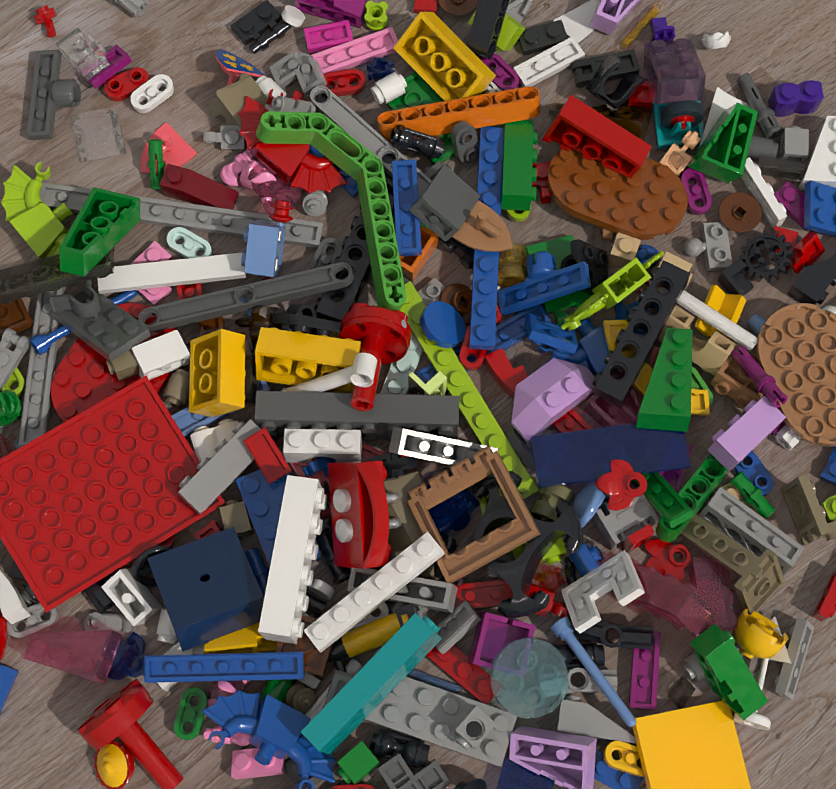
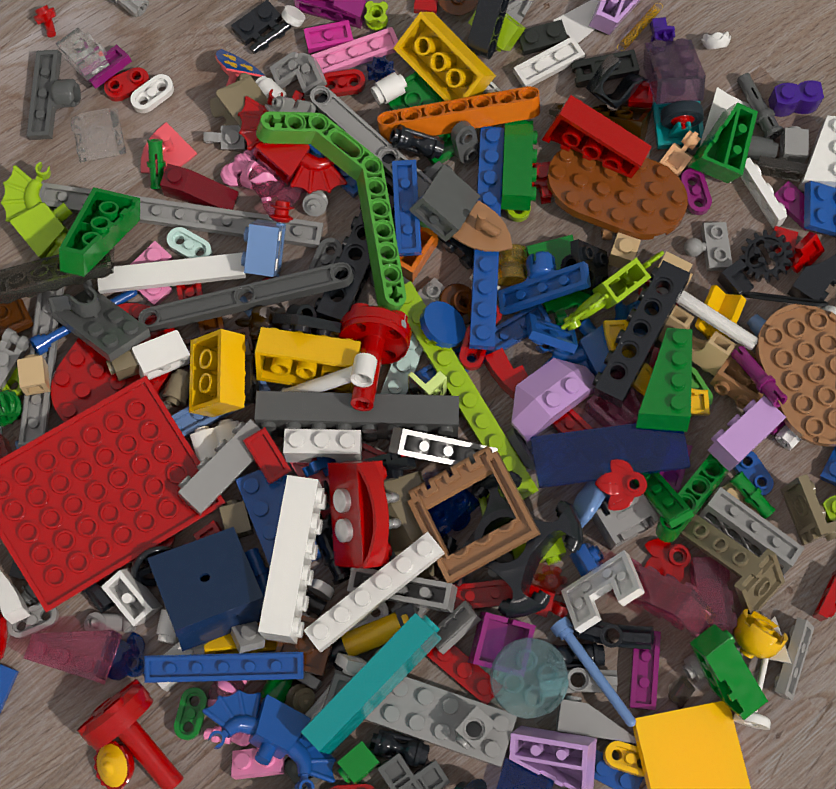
medium blue piece [406,669,466,696] -> none
magenta plate [481,54,519,91] -> none
olive wheel [530,480,574,522] -> none
black piece [564,557,577,585] -> none
red tile [621,524,654,553] -> none
blue plate [636,244,660,268] -> none
reddish brown piece [719,192,762,232] -> none
none -> tan brick [17,354,51,396]
none -> light grey plate [231,621,265,654]
none -> white plate [335,653,367,676]
none -> black piece [743,292,828,307]

